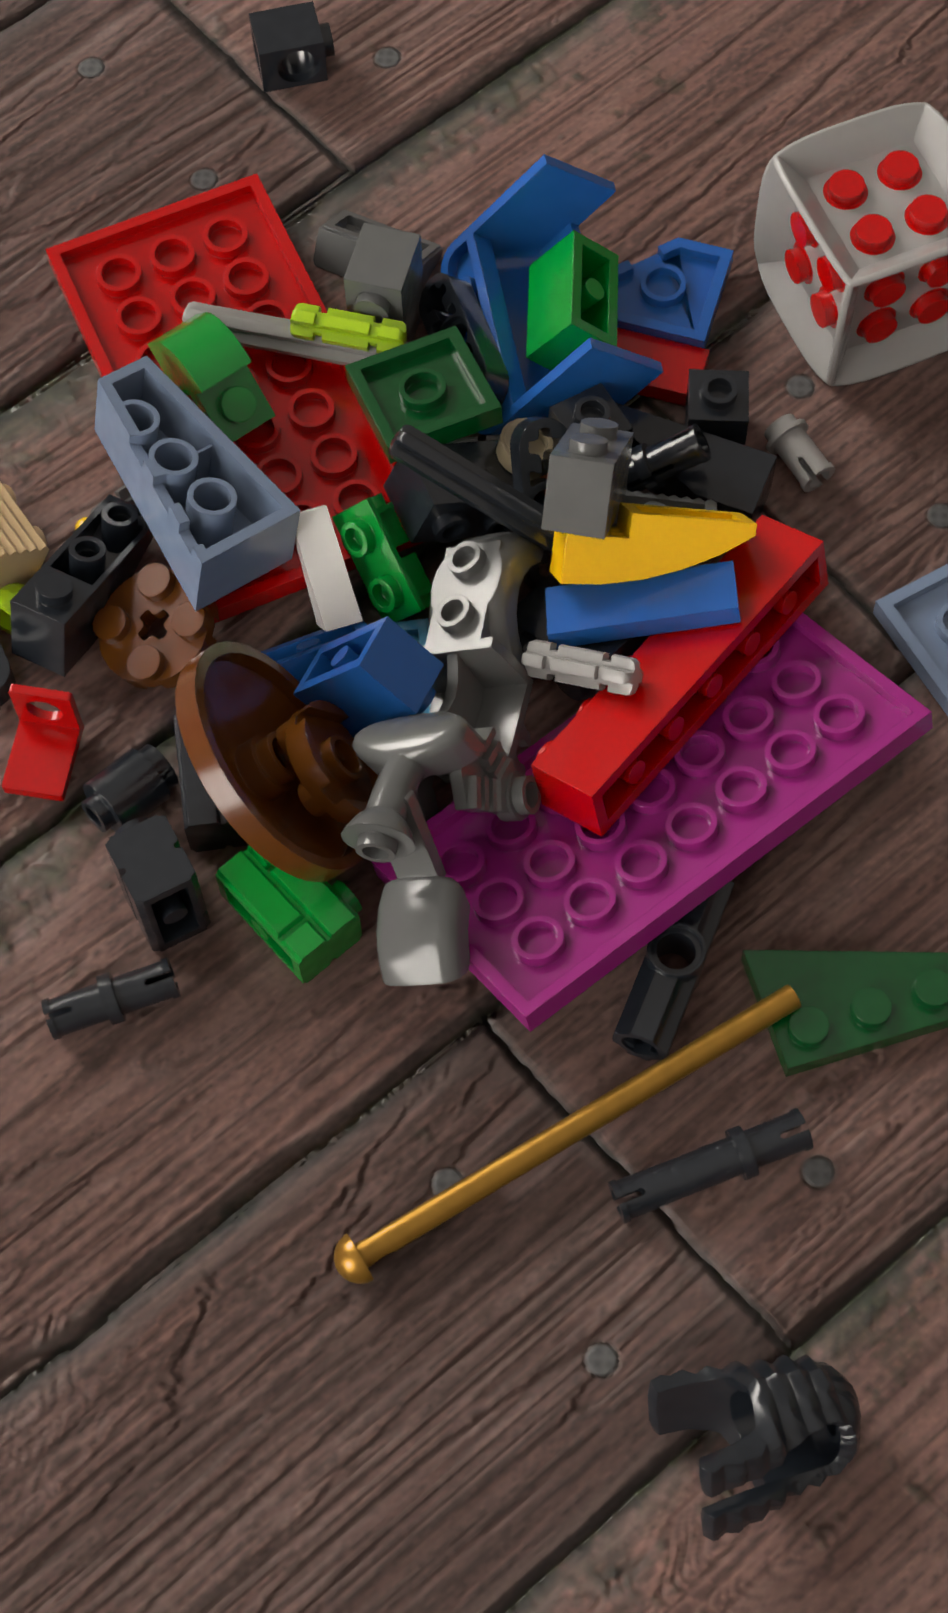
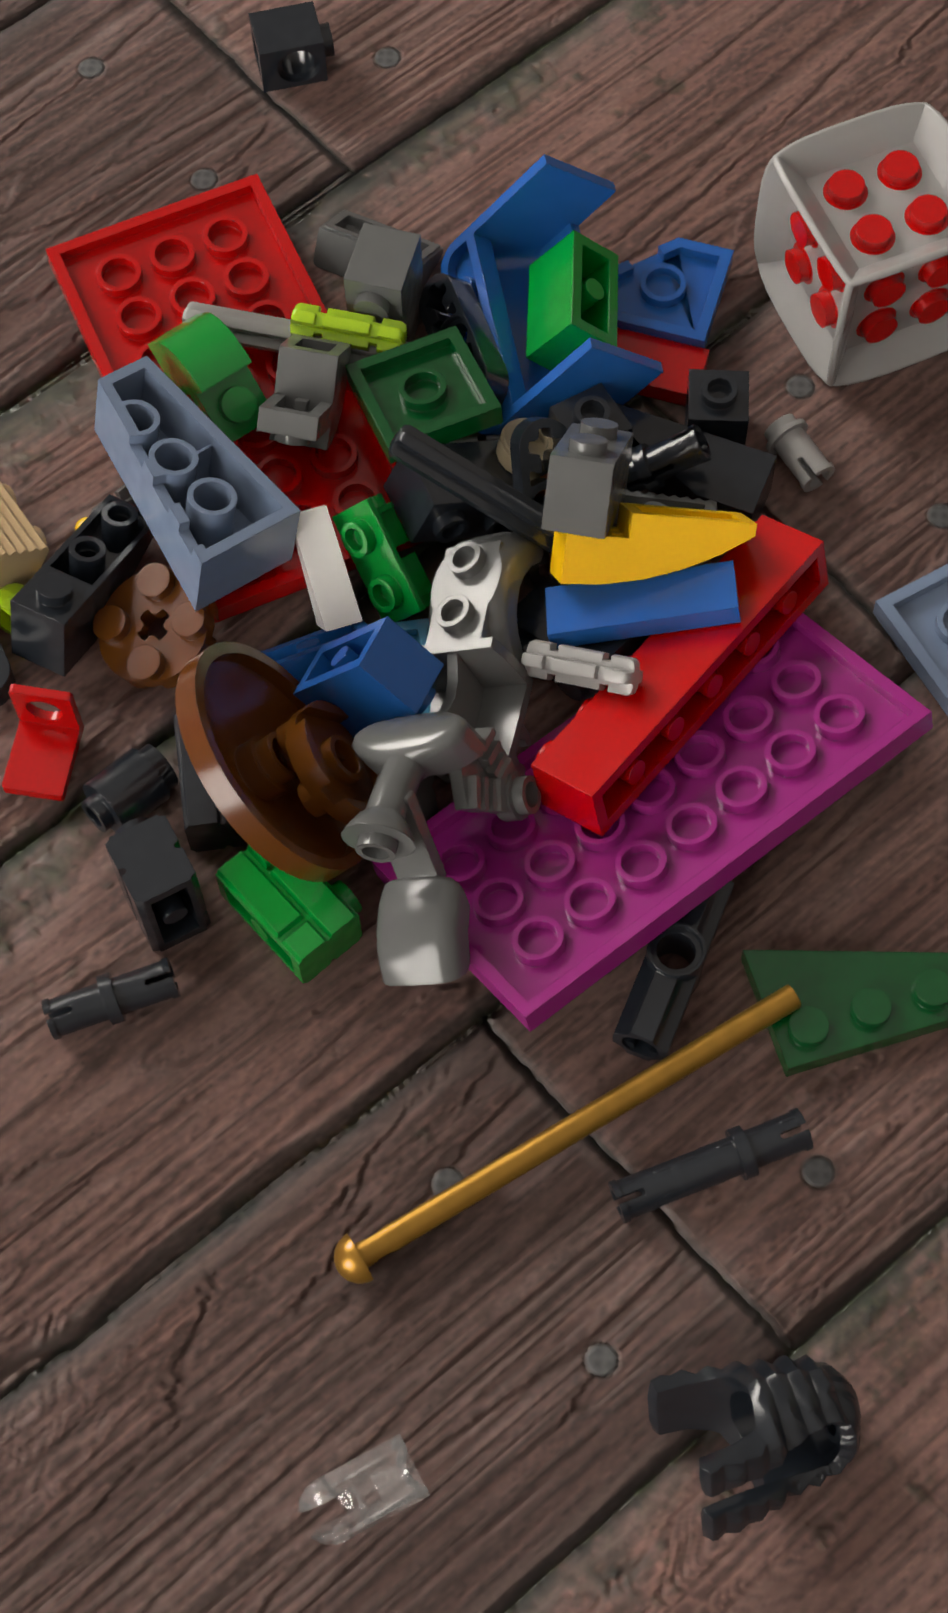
none -> dark grey brick [257,334,352,450]
none -> clear piece [298,1434,430,1545]

